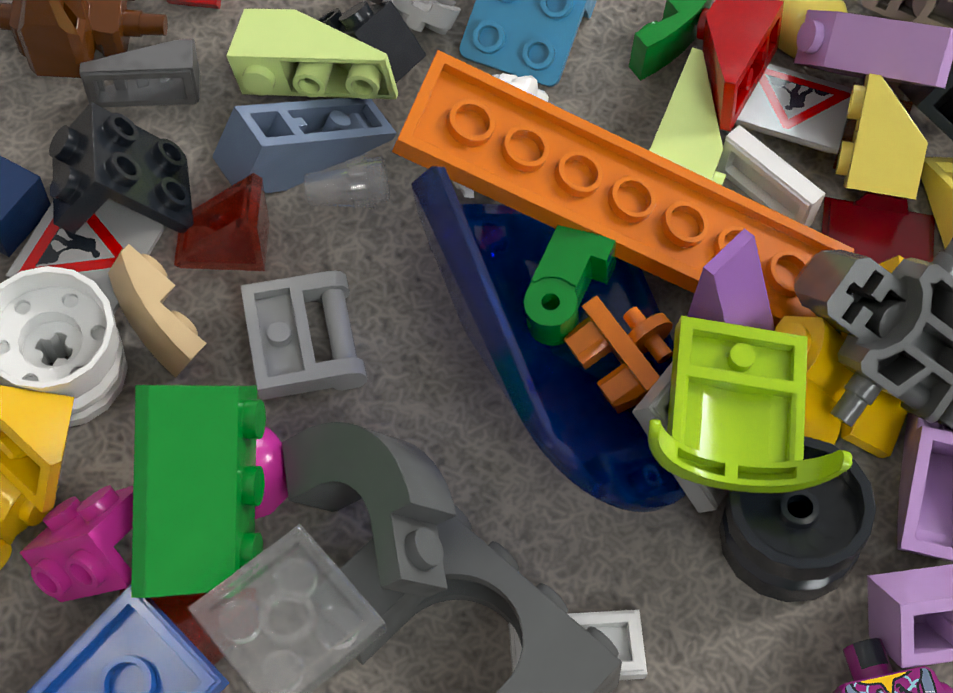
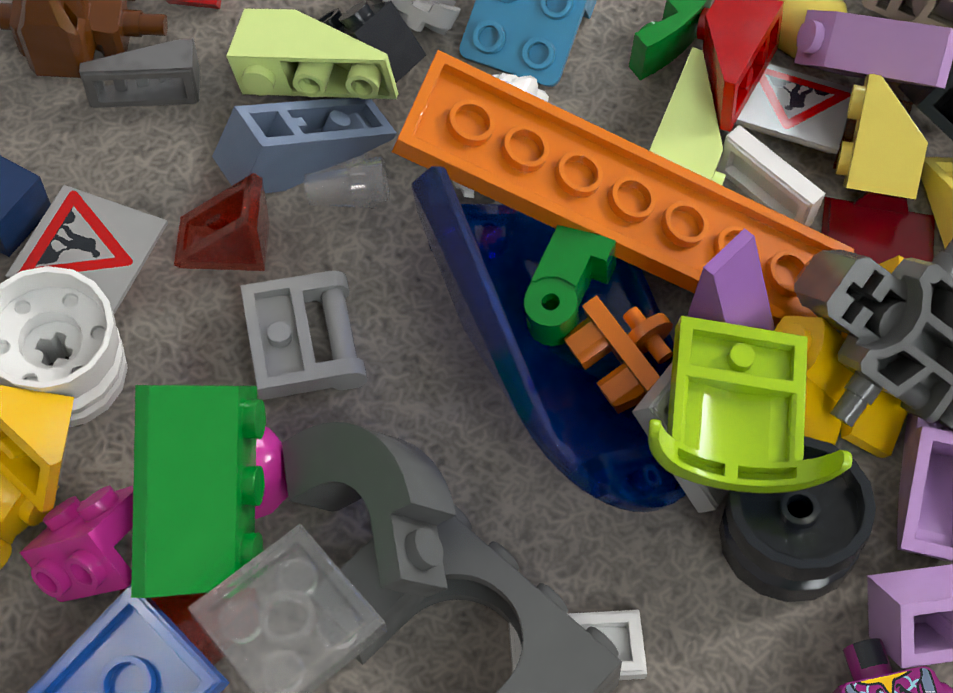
black bracket [49,102,194,234] -> none
tan slope [108,244,206,378] -> none

